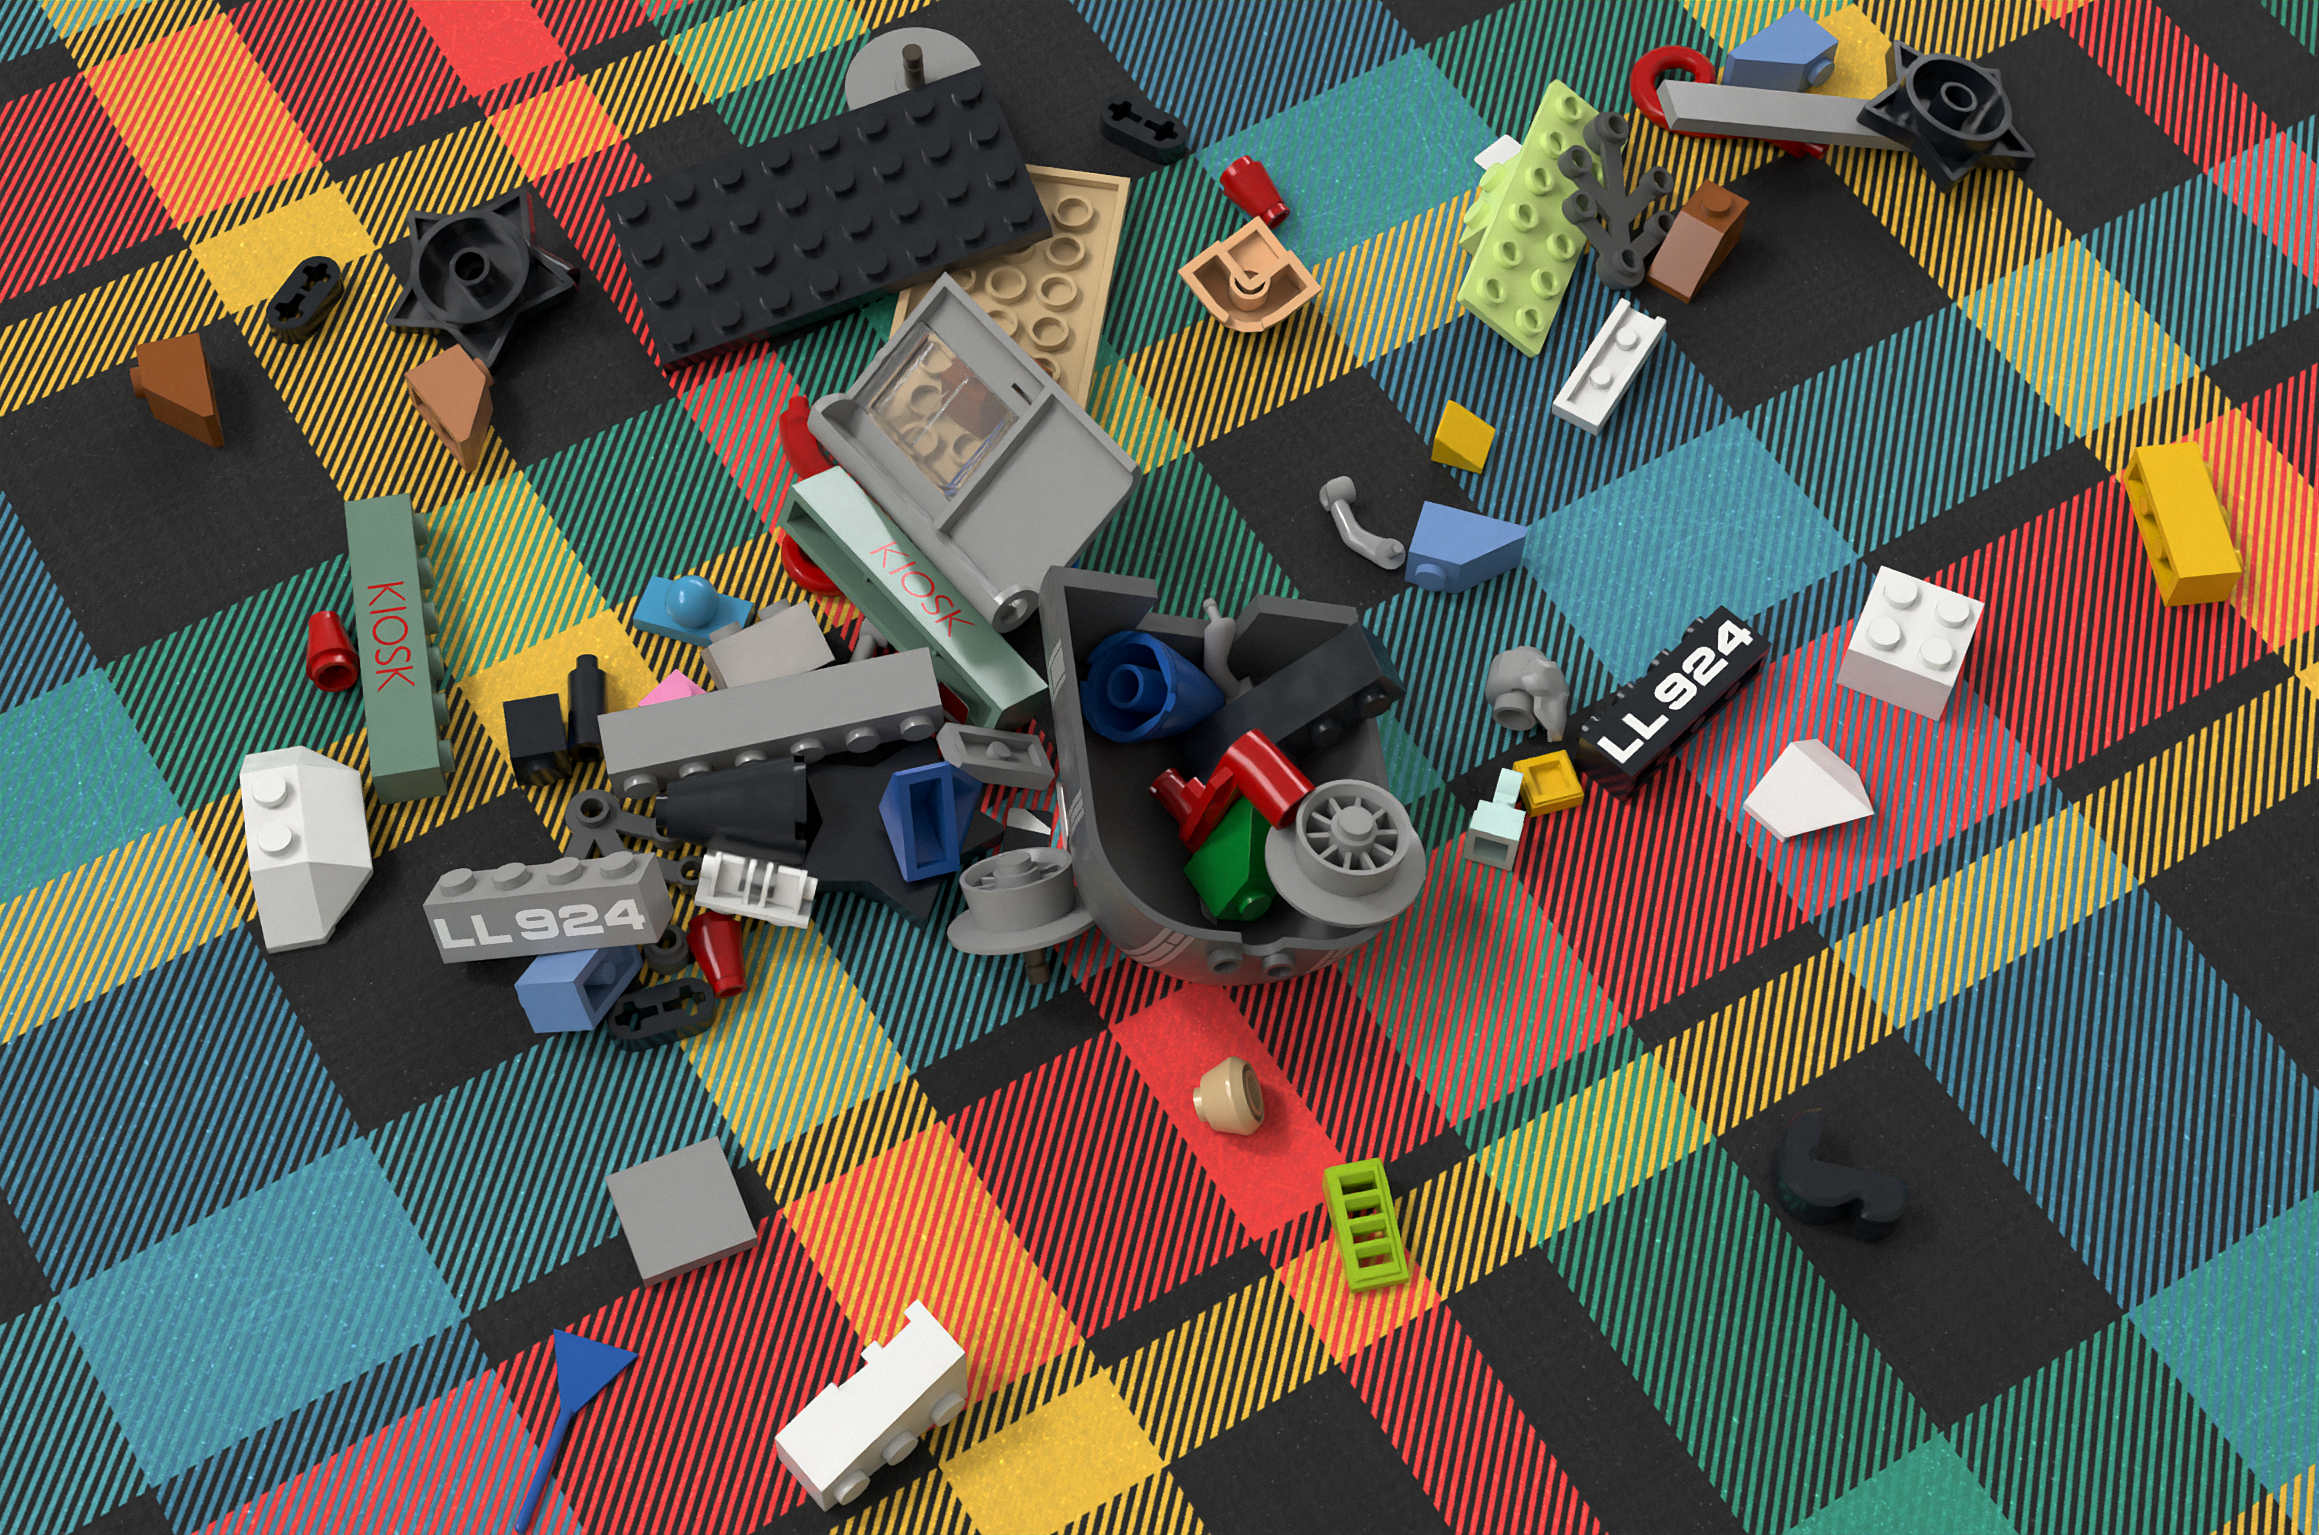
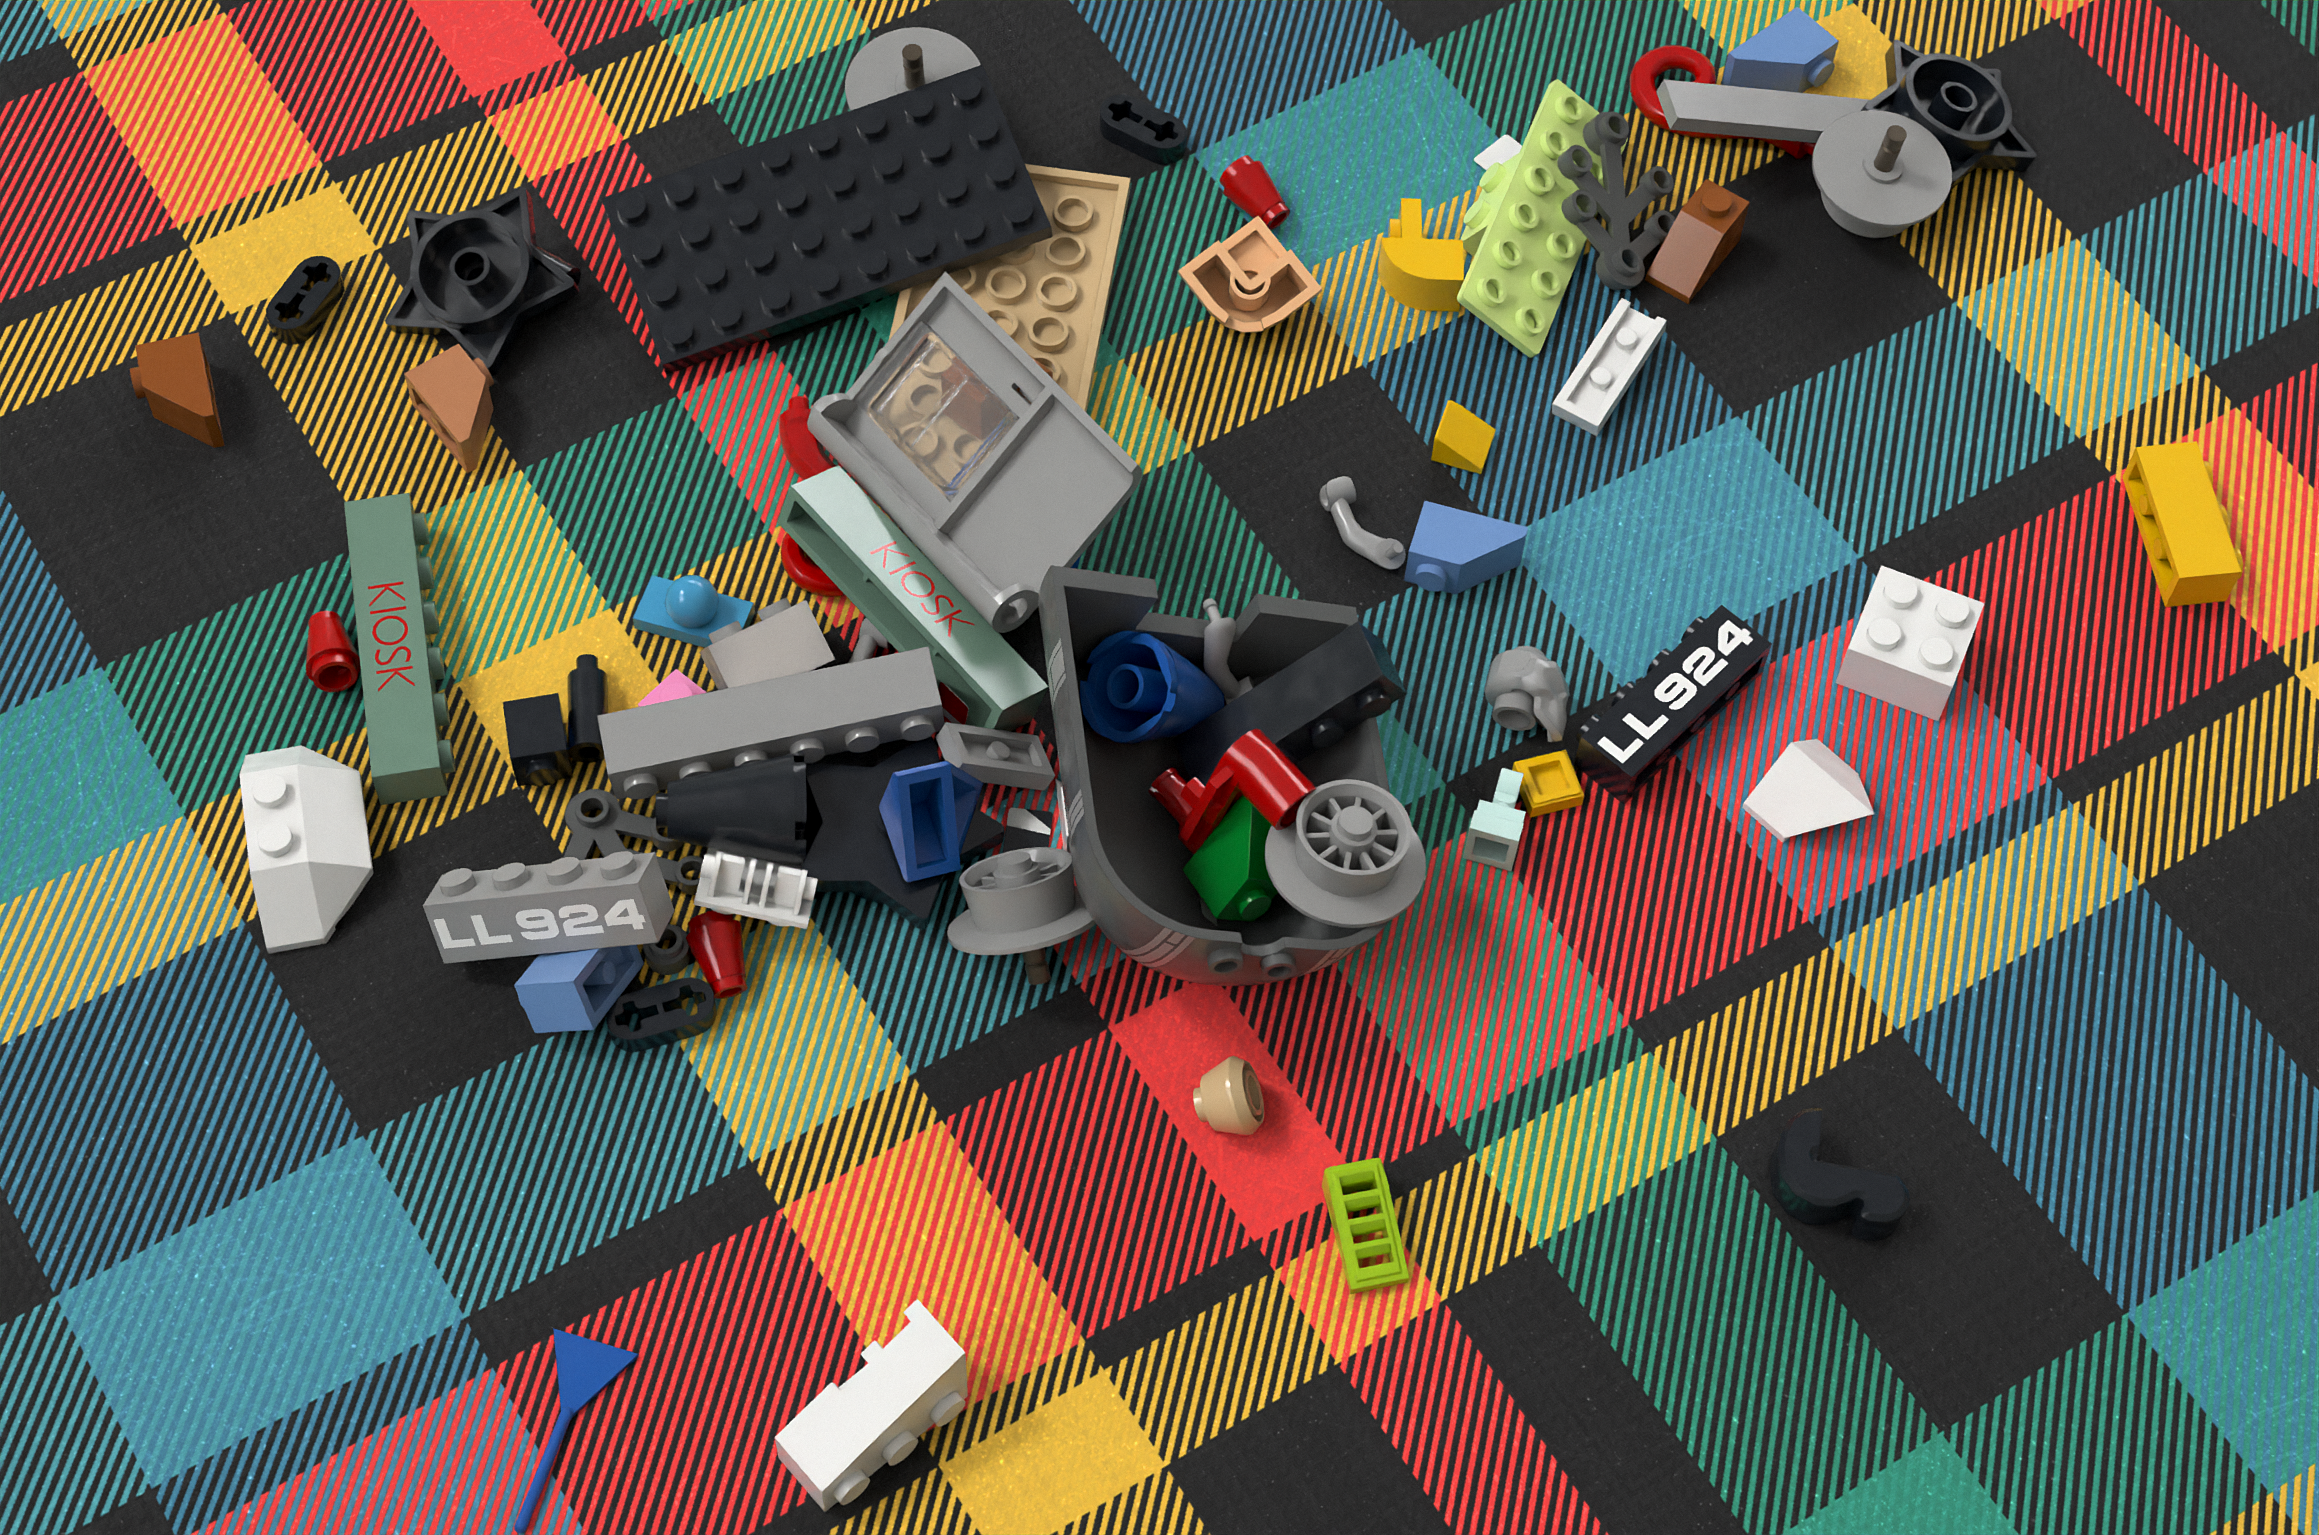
light grey tile [605,1136,759,1288] -> none
none -> yellow brick [1377,198,1464,312]
none -> light grey piece [1812,110,1952,238]

